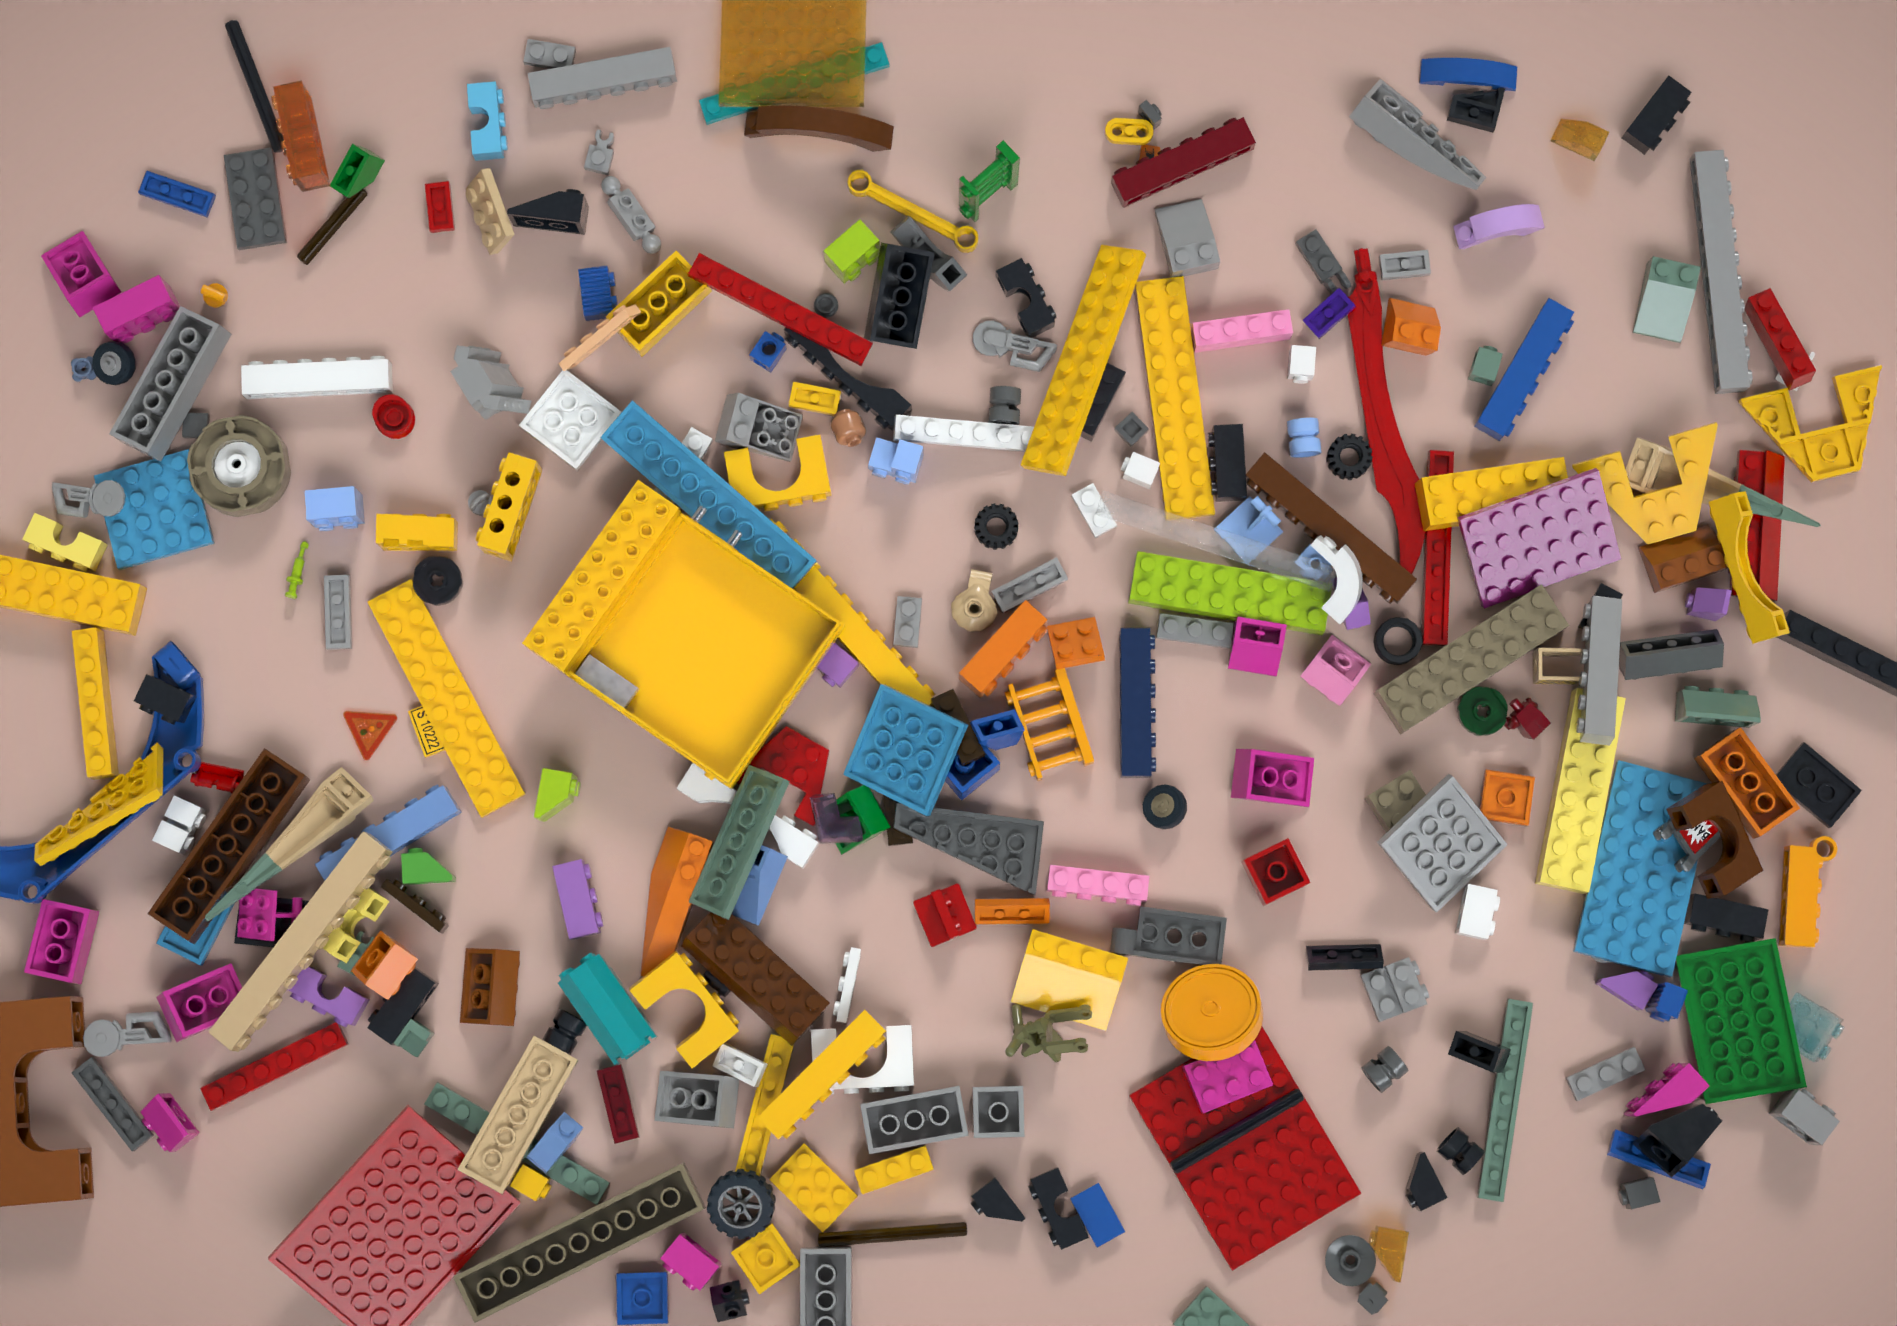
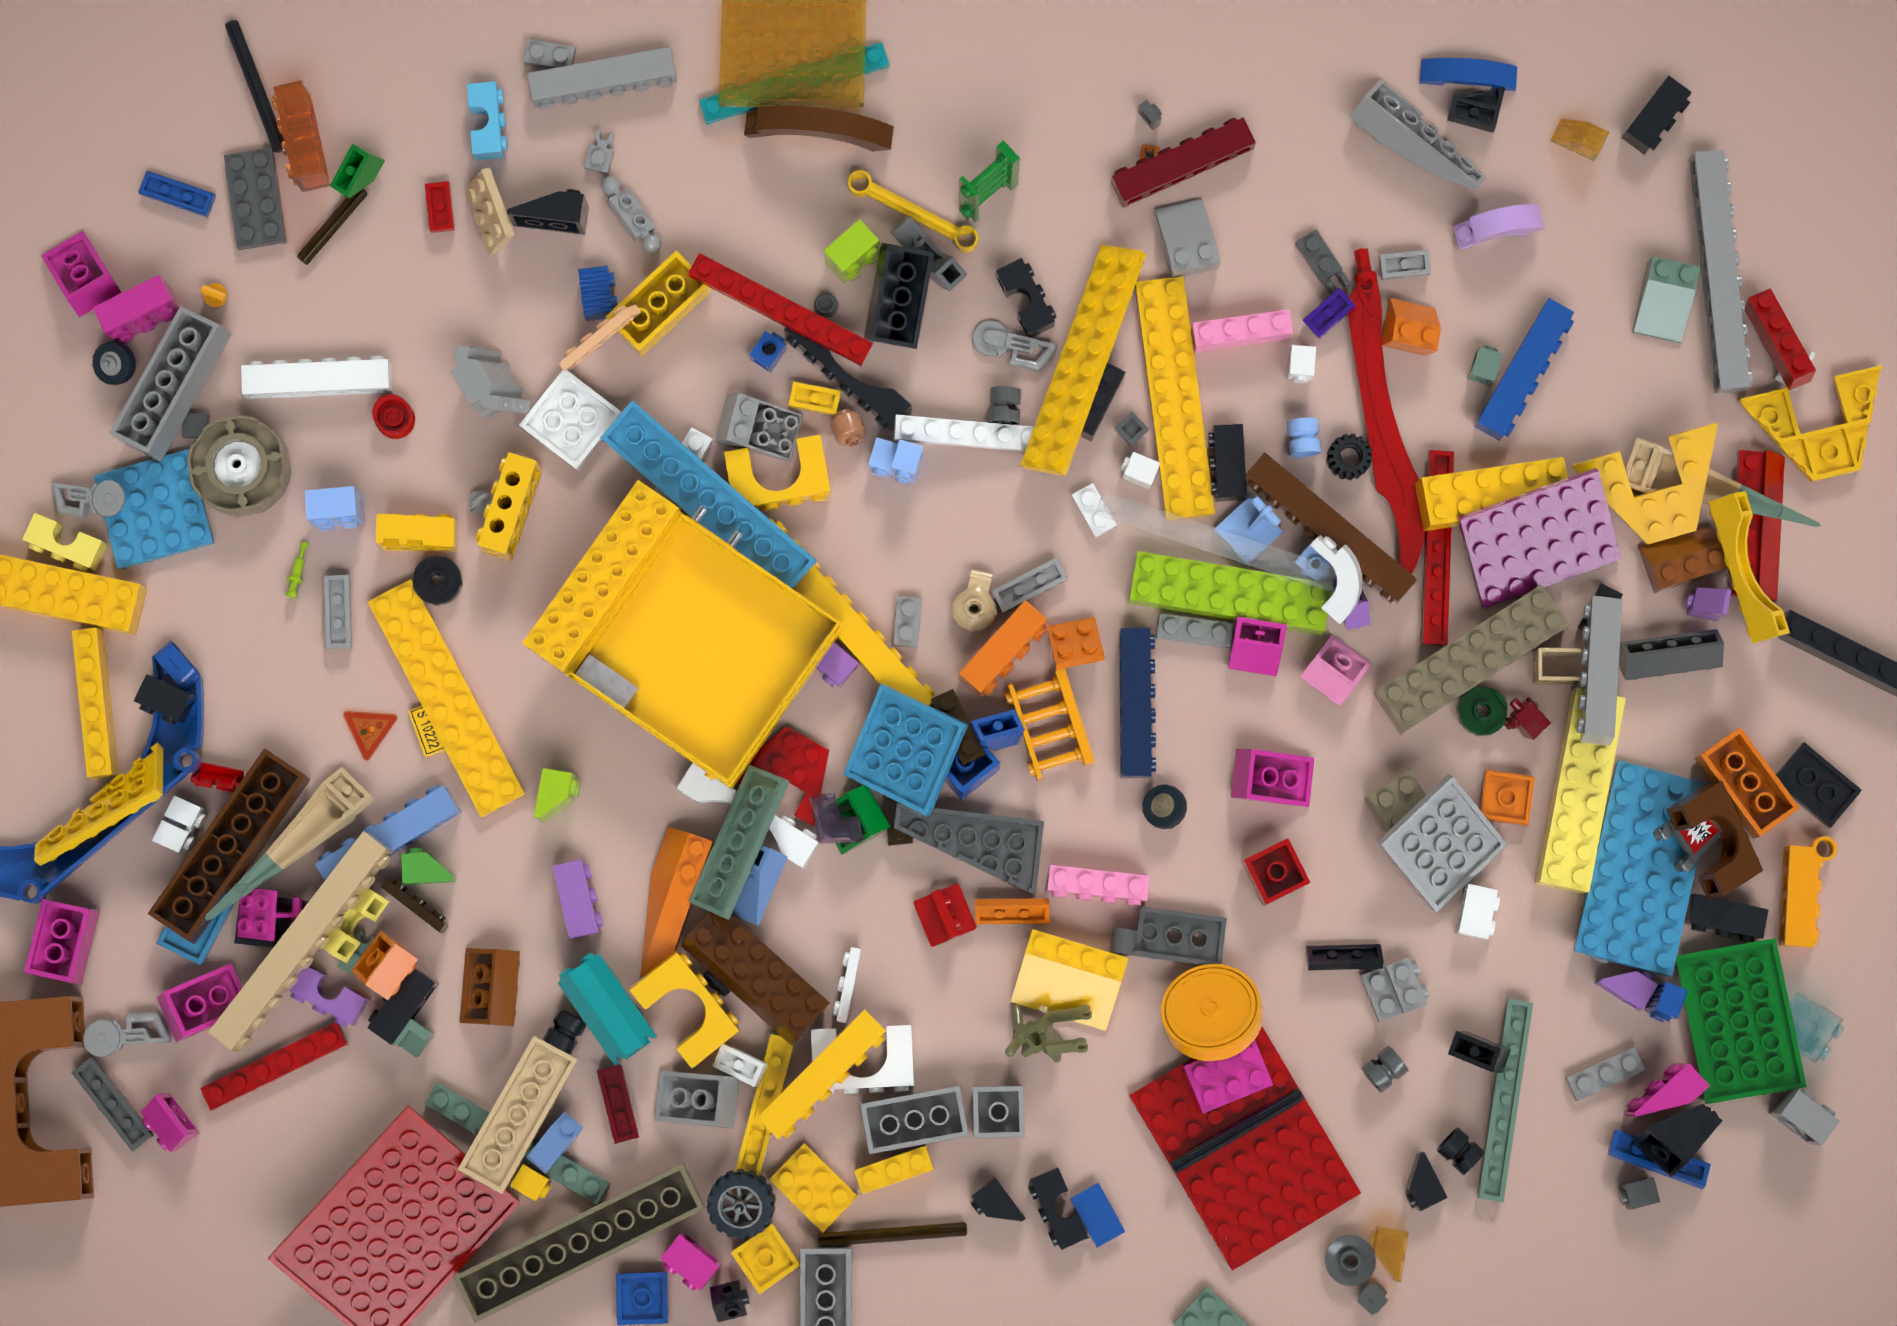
sand blue plate [71,356,96,382] -> none
black tyre [974,503,1019,550] -> none
yellow plate [1105,118,1154,145] -> none
black tyre [1373,617,1422,665] -> none
sand green slope [1675,686,1761,728] -> none

